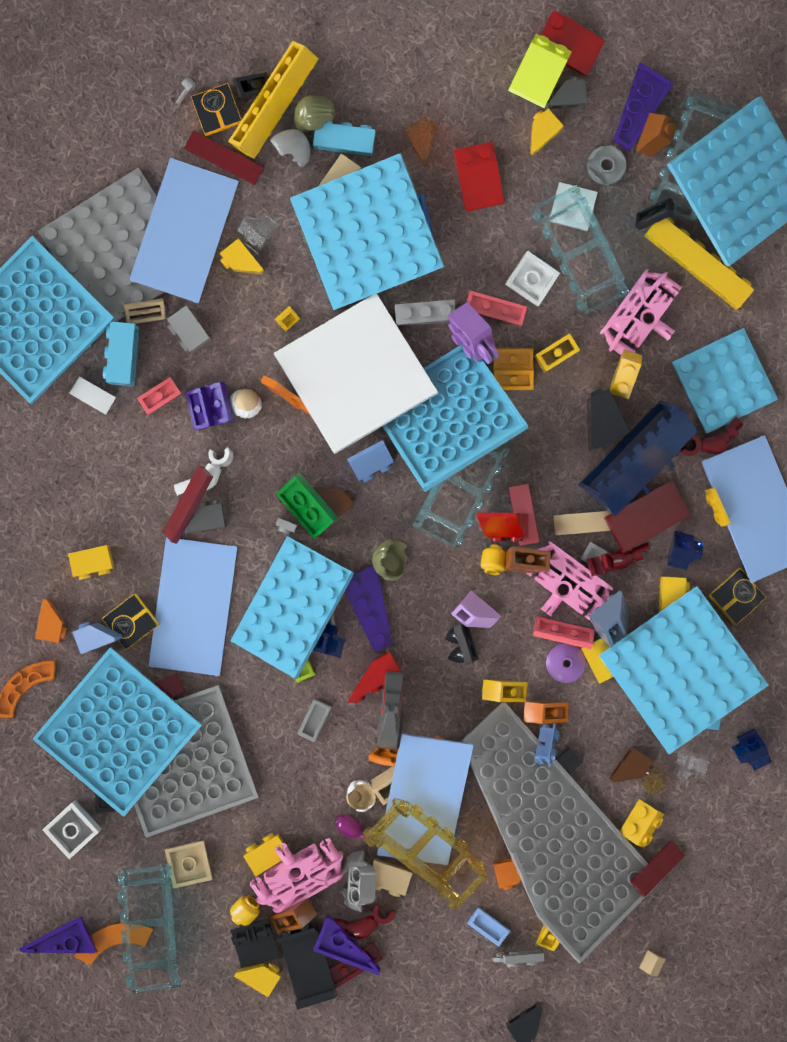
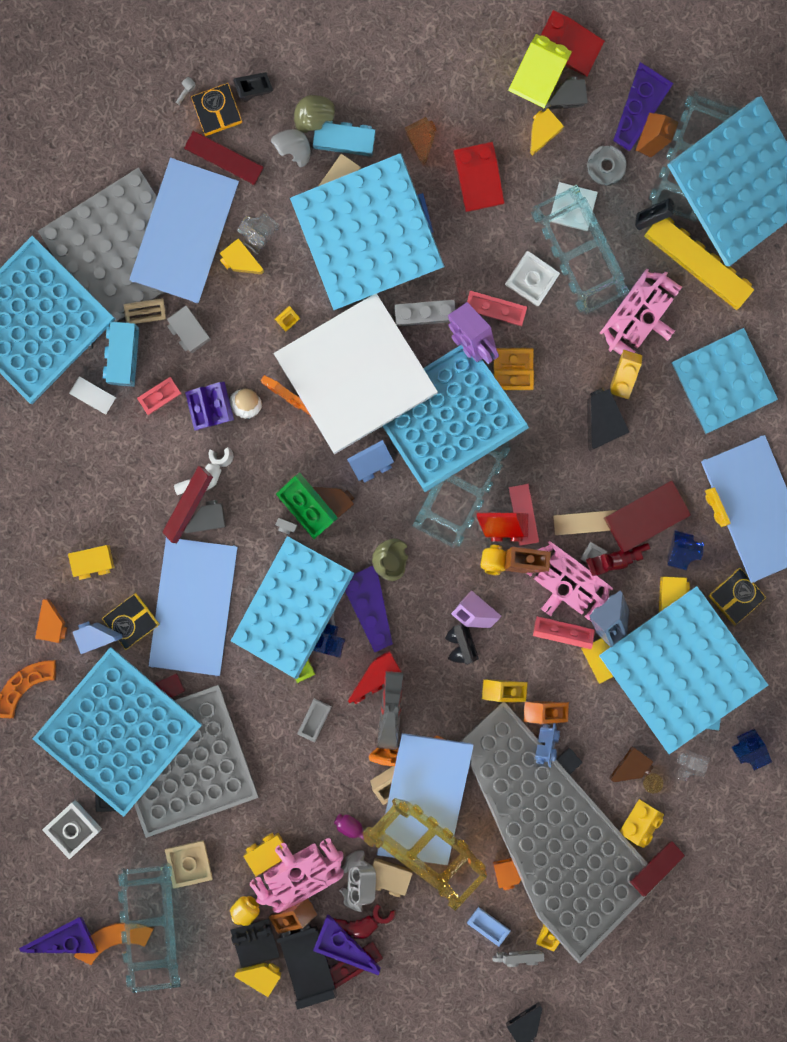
yellow brick [228,41,319,159] -> none
tan hair [346,780,377,812] -> none
yellow brick [534,333,580,373] -> none
medium lavender dish [546,643,586,683] -> none
dark blue piece [578,400,698,516] -> none
tan slope [639,950,666,976] -> none
dark red piece [679,417,743,456] -> none

